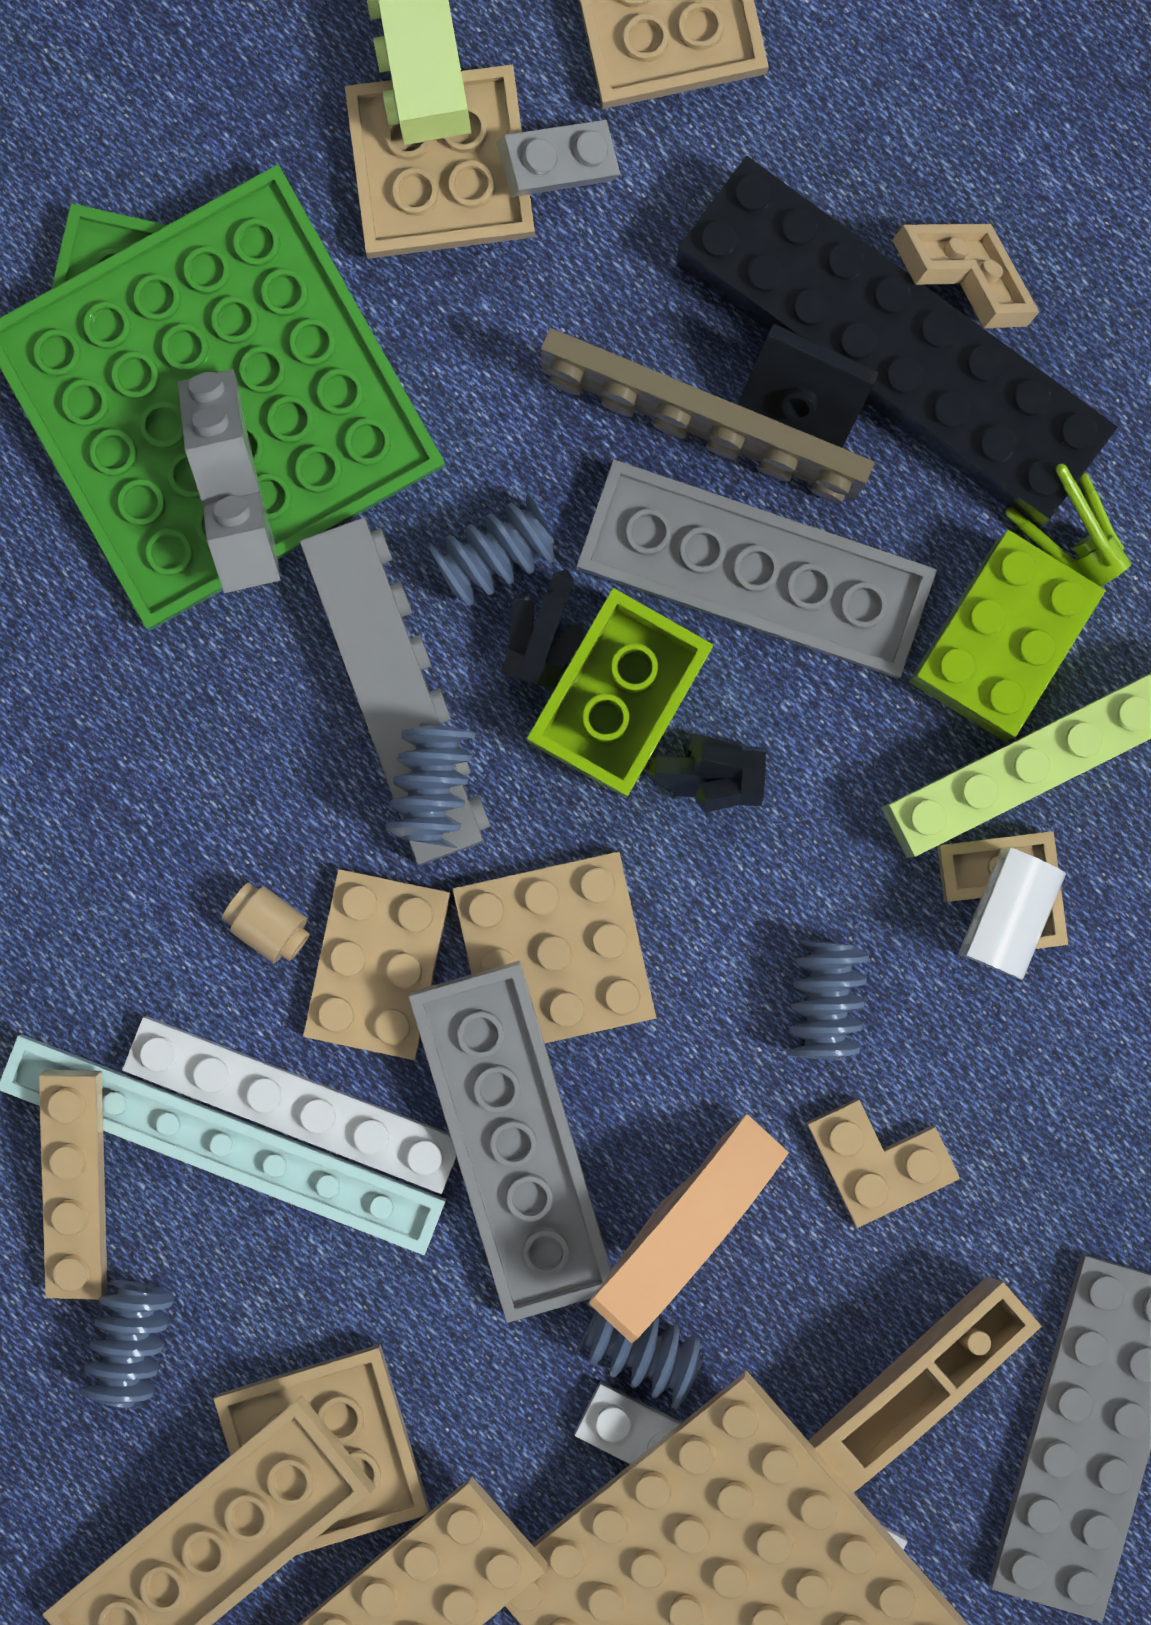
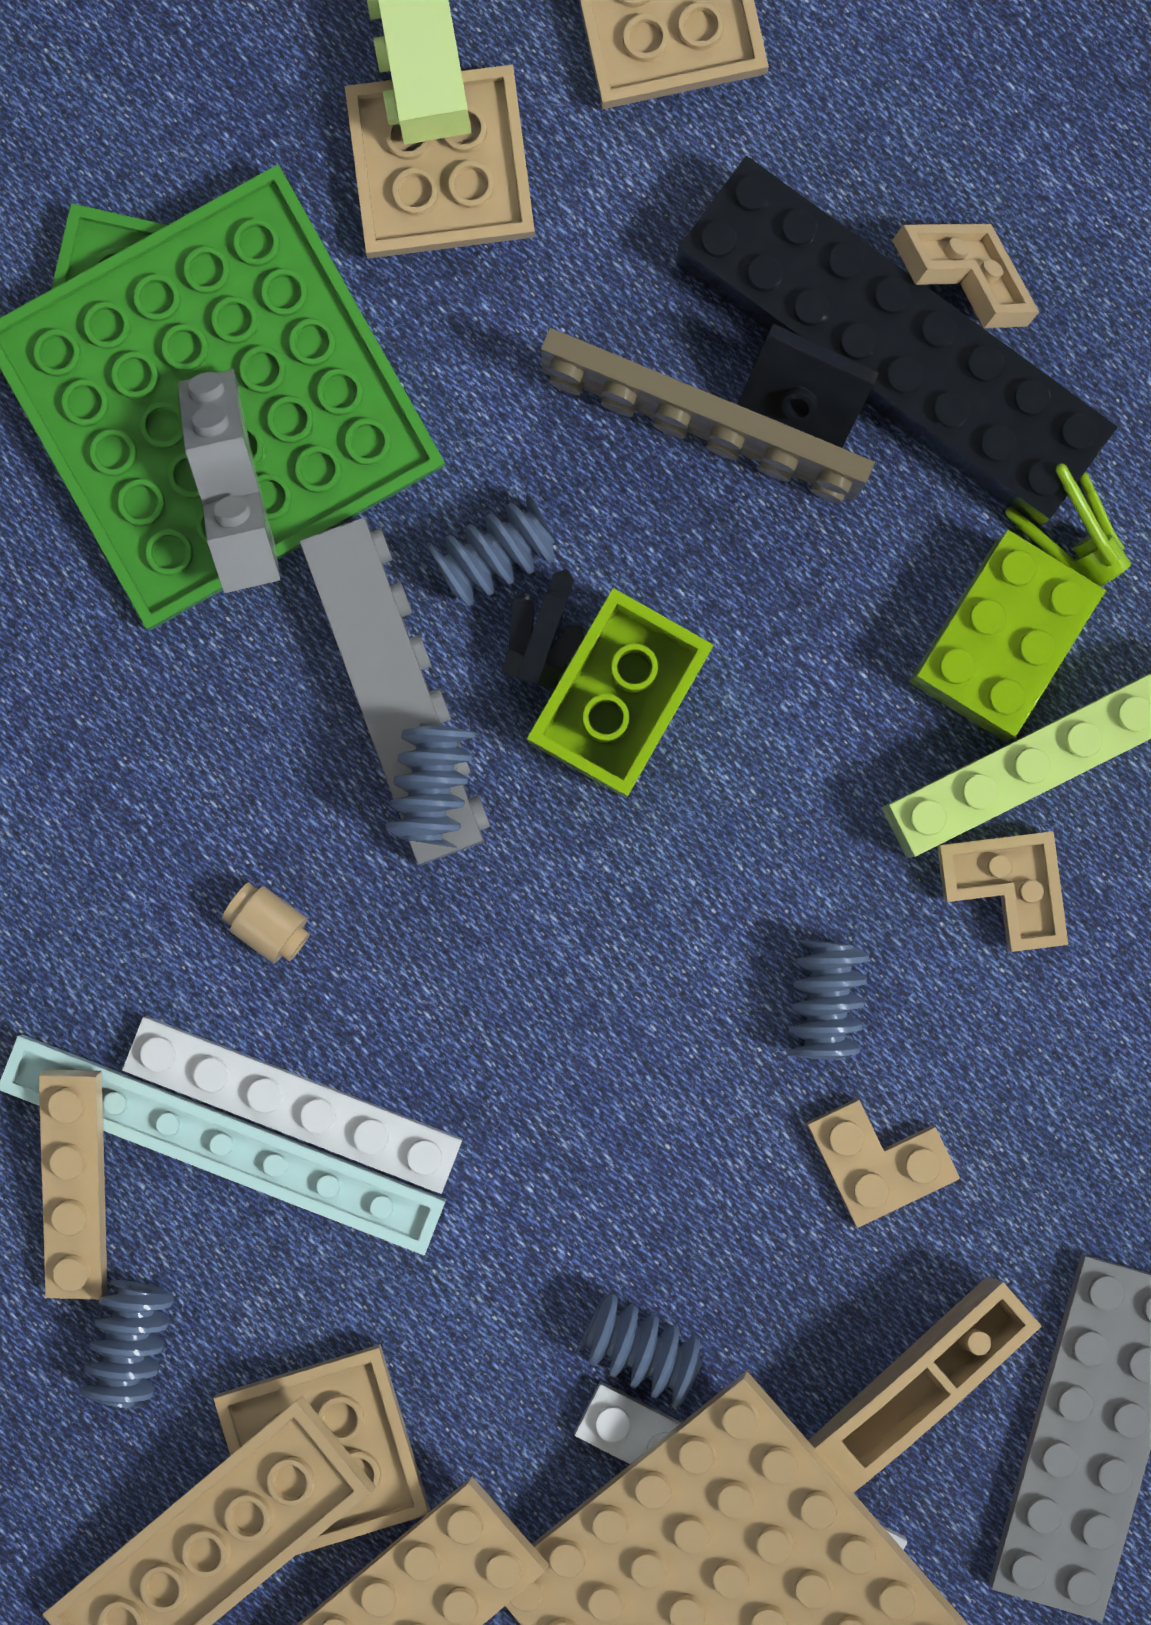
tan plate [303,869,451,1060] -> none
light grey plate [408,960,612,1323] -> none
tan plate [453,852,657,1043] -> none
light grey plate [497,120,621,197] -> none
light grey plate [577,459,937,679] -> none
light nougat slope [588,1114,789,1343] -> none
black rock [647,733,766,813] -> none
white brick [958,847,1066,980] -> none

